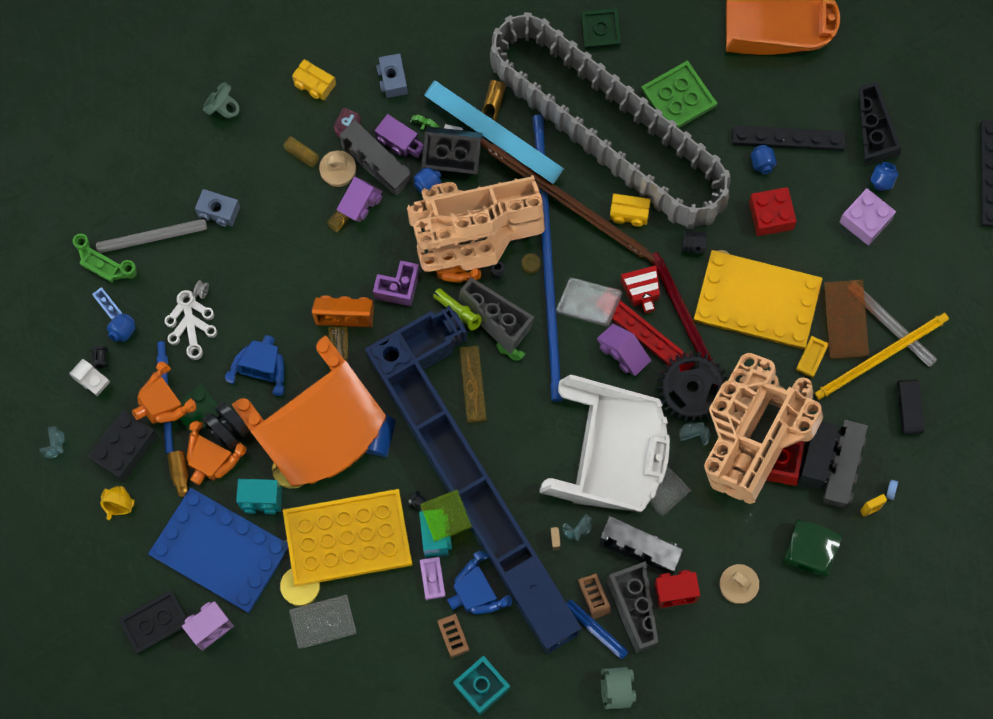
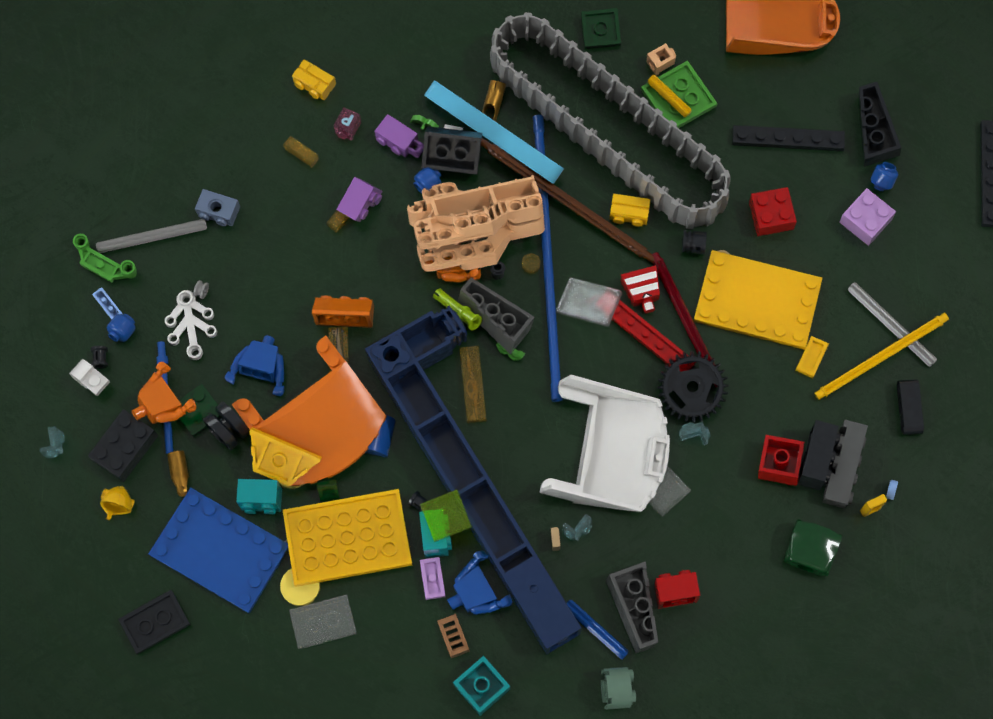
lavender brick [182,601,234,651] -> none
orange torso [186,421,246,486] -> none
sand green tile [203,82,239,118] -> none
tan tile [319,150,357,187] -> none
dark grey wedge [339,120,411,196] -> none
medium lavender brick [373,260,420,307] -> none
sand blue brick [376,54,408,98] -> none
medium nougat slope [578,574,611,619] -> none
medium lavender brick [597,324,651,376] -> none
wedge [599,516,682,575] -> none
light nougat connector [704,353,823,504] -> none
tan tile [719,564,759,604] -> none
blue head [750,145,777,174] -> none
clear orange plate [824,280,869,359] -> none
none -> yellow wing [249,427,322,487]
none -> dark green plate [317,479,340,501]
none -> light nougat brick [646,43,676,76]
none -> yellow axle [648,75,691,117]

